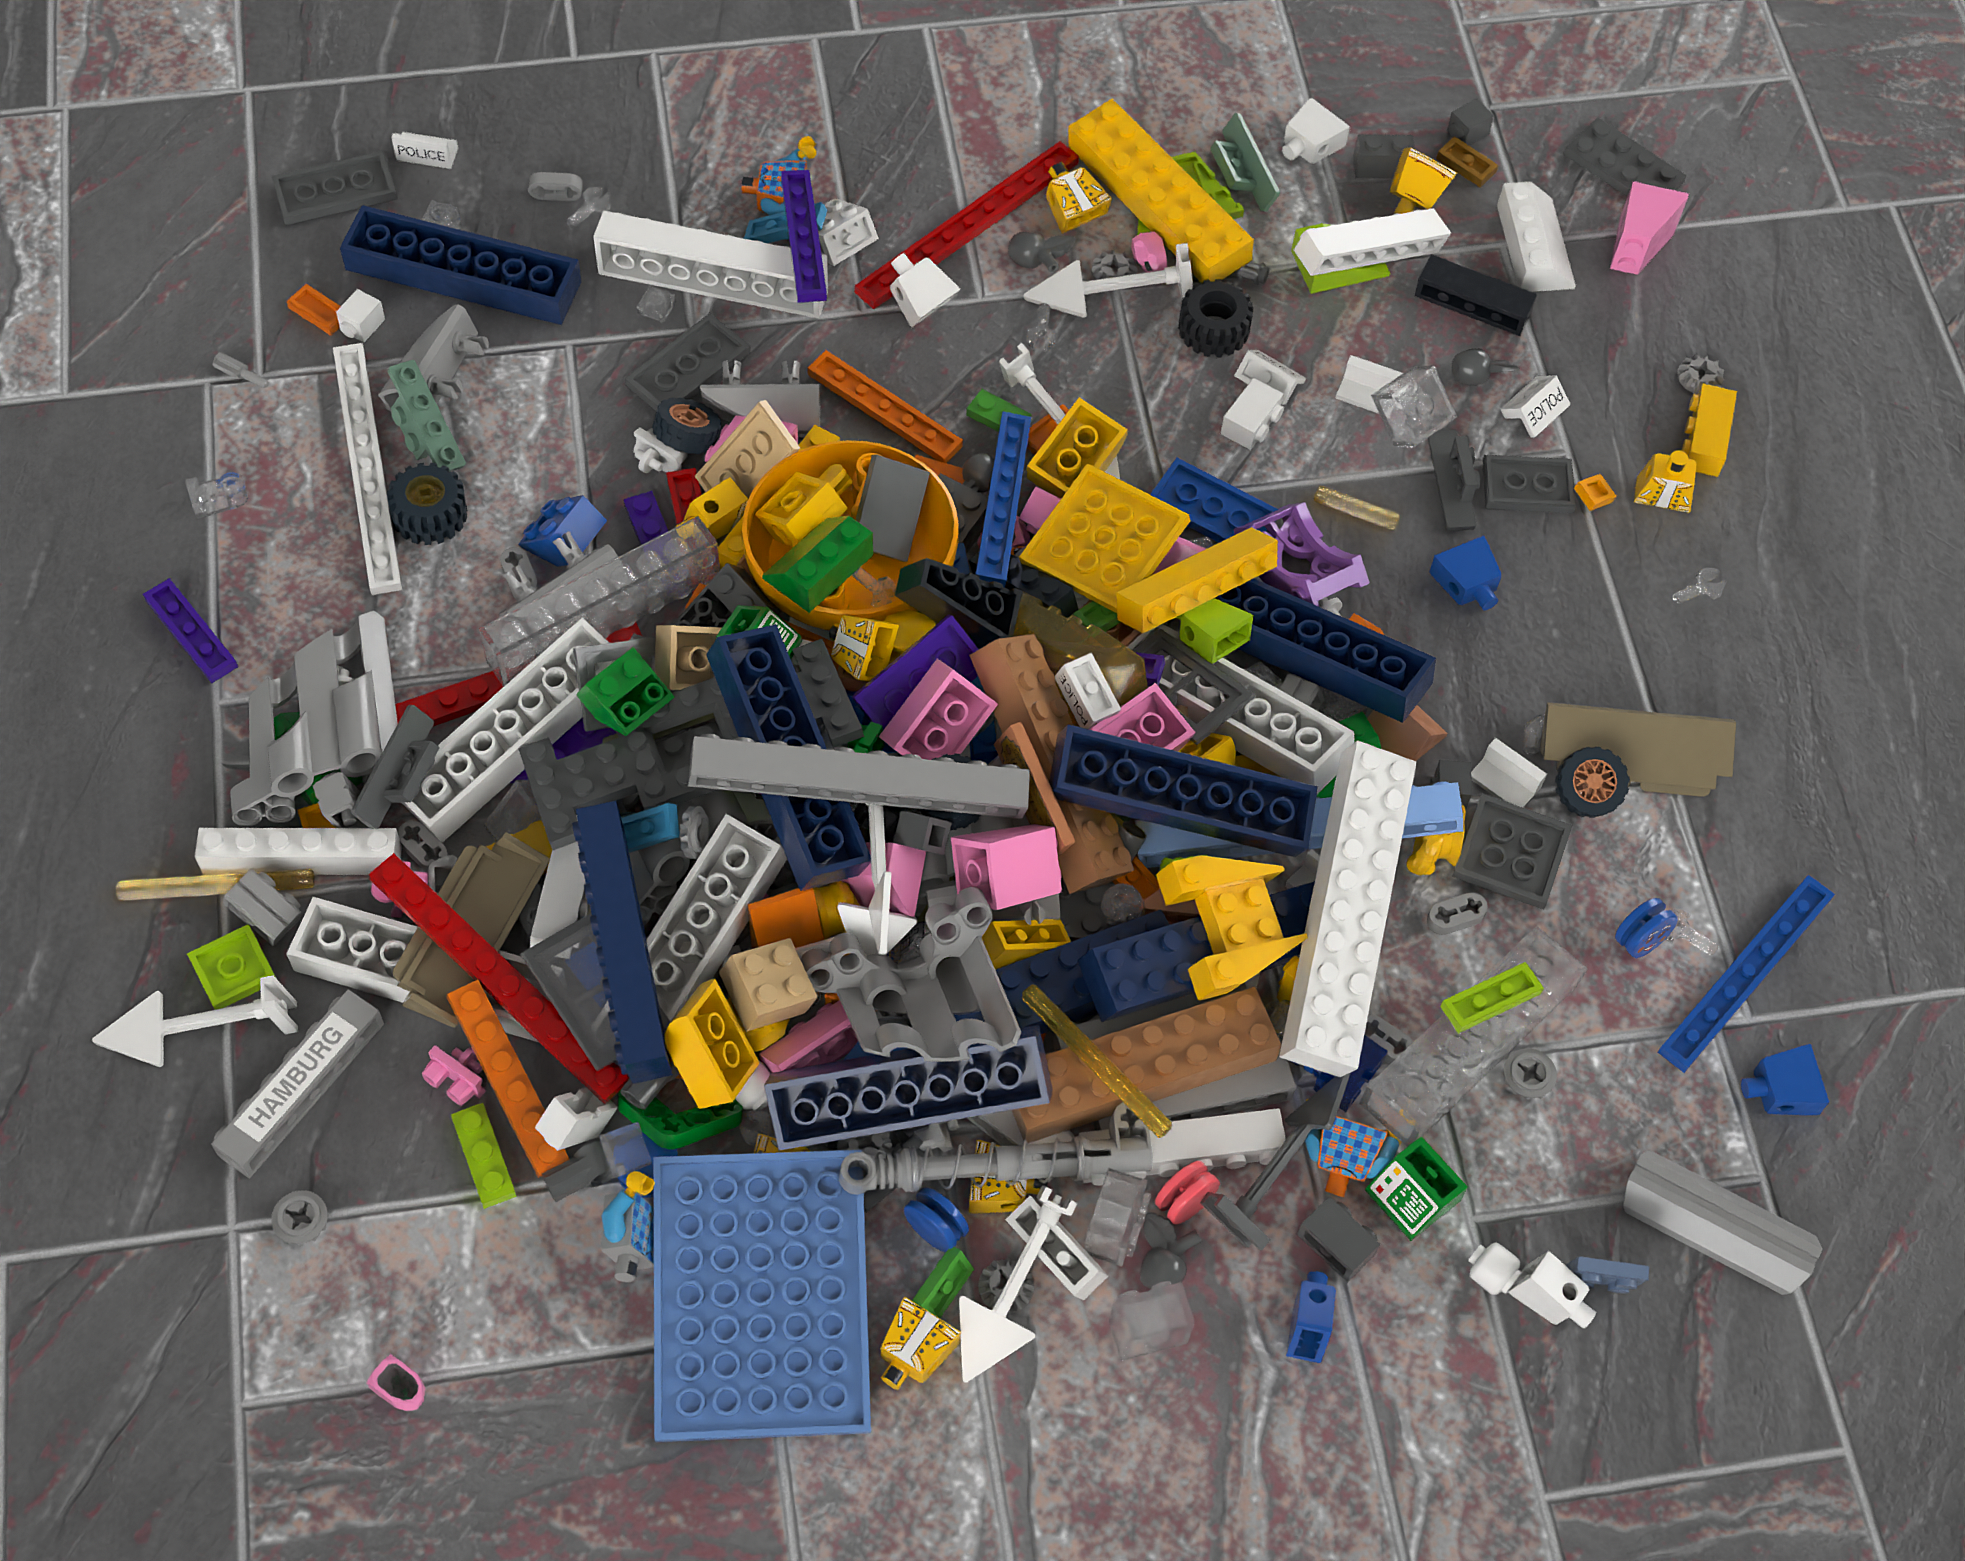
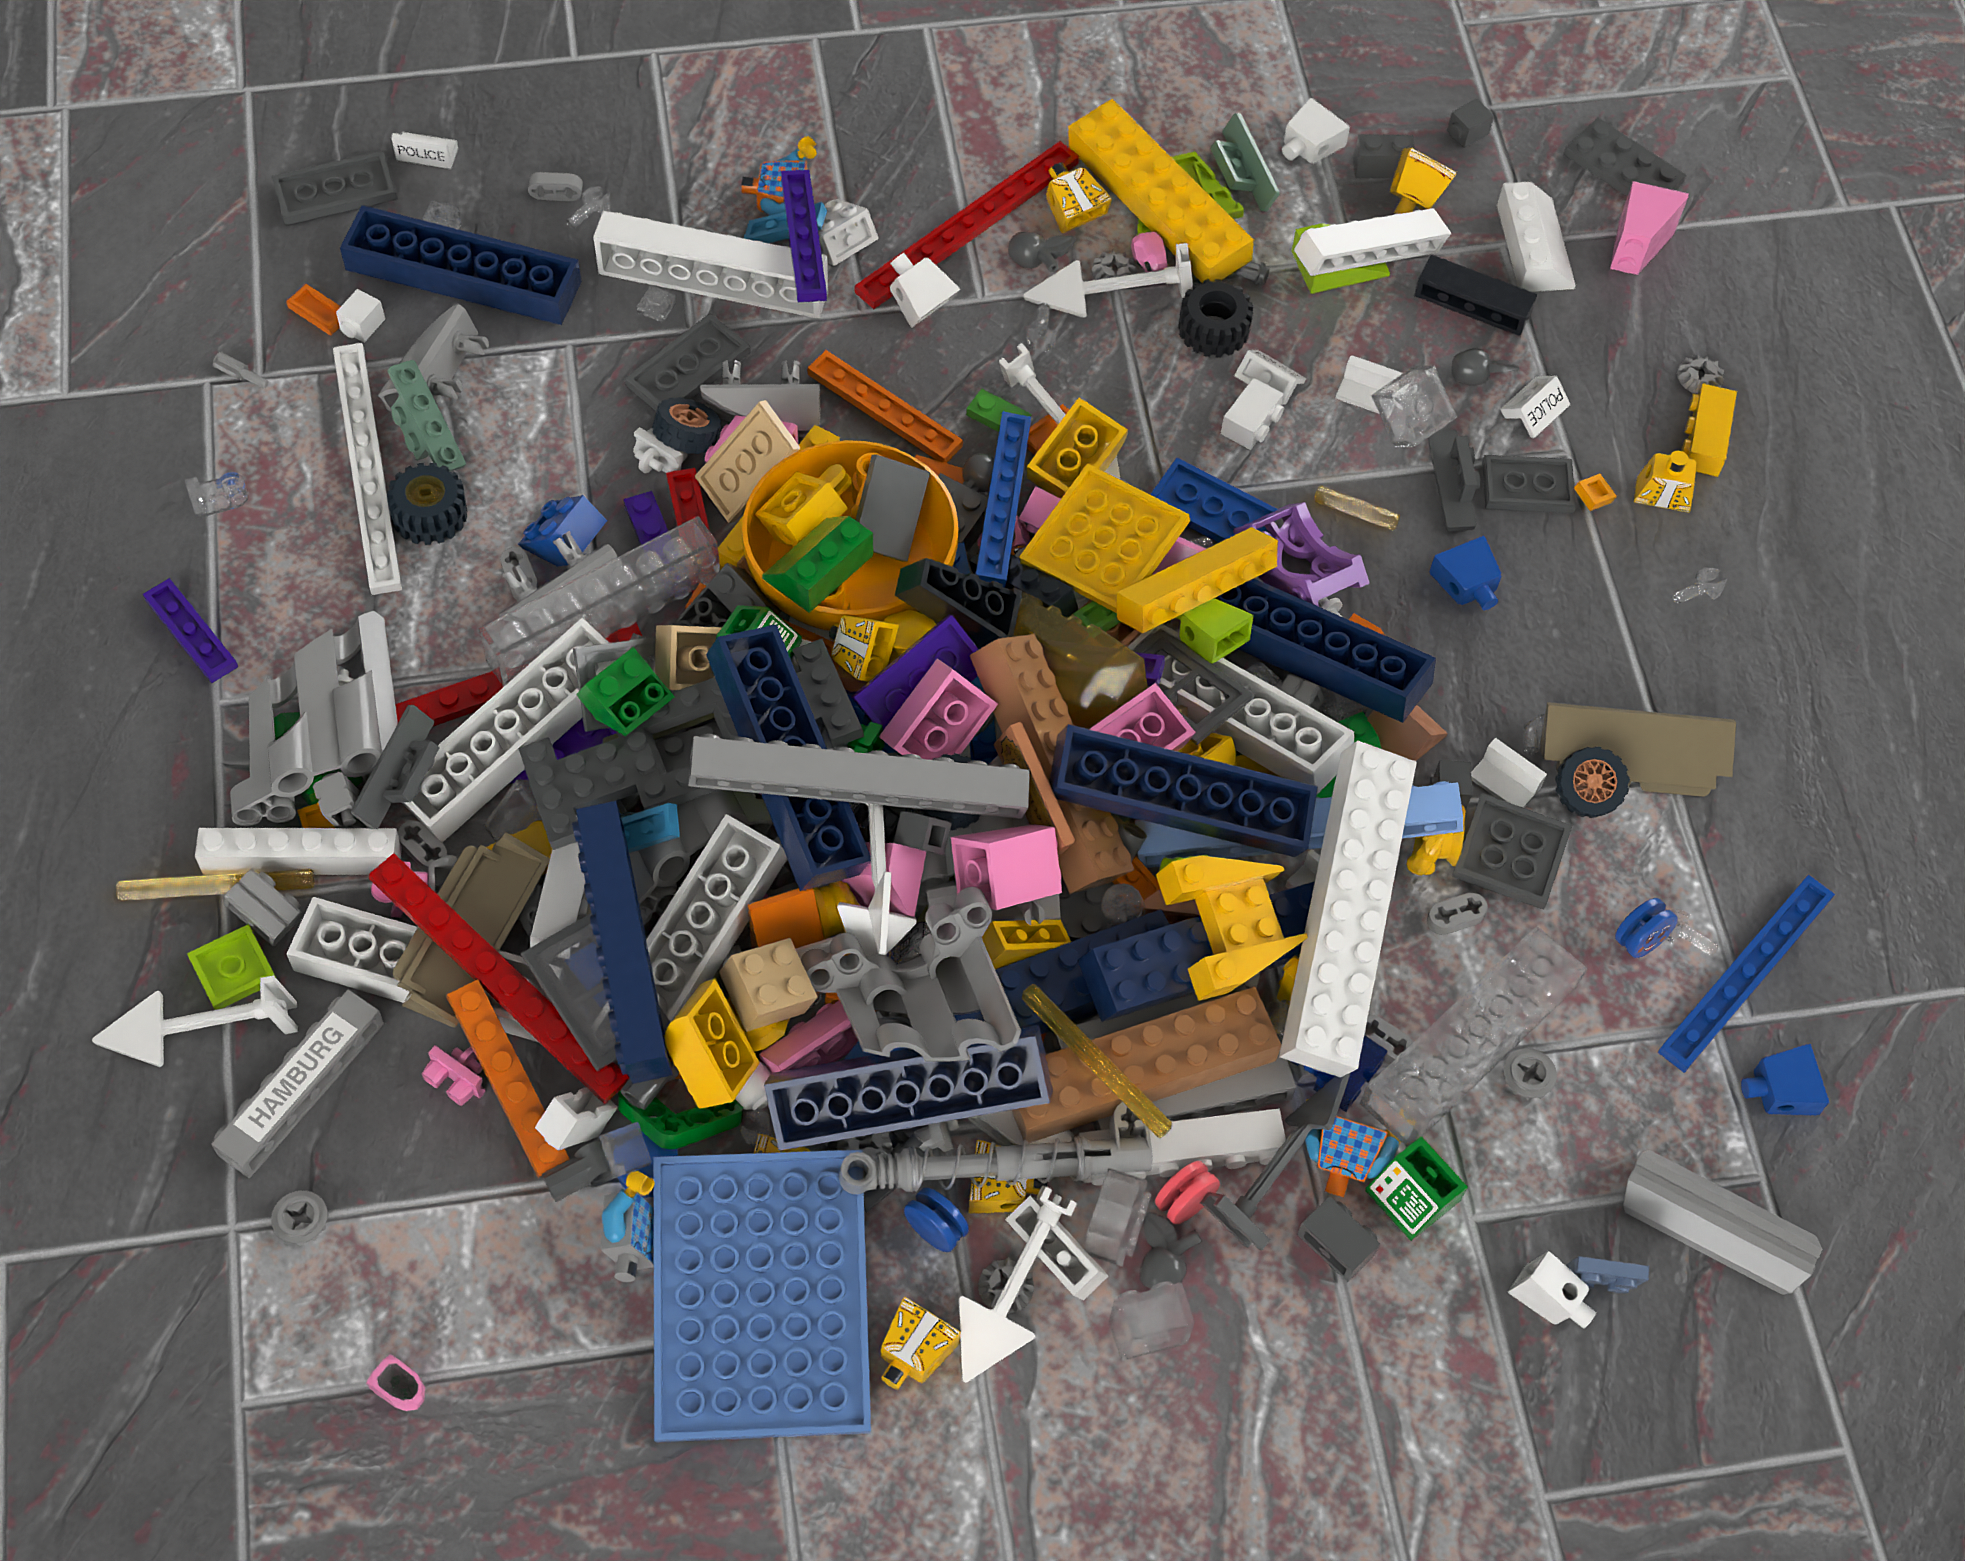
lime plate [450,1103,517,1209] -> none
yellow torso [676,477,748,546] -> none
light grey gear [679,806,710,859] -> none
clear bar [852,567,896,607] -> none
bright green plate [912,1247,974,1318] -> none
white panel [1055,653,1121,729] -> none
blue torso [1286,1271,1336,1364] -> none
pearl gold plate [1436,136,1498,188] -> none
lime plate [1440,962,1544,1033] -> none
white head [1468,1243,1522,1295] -> none

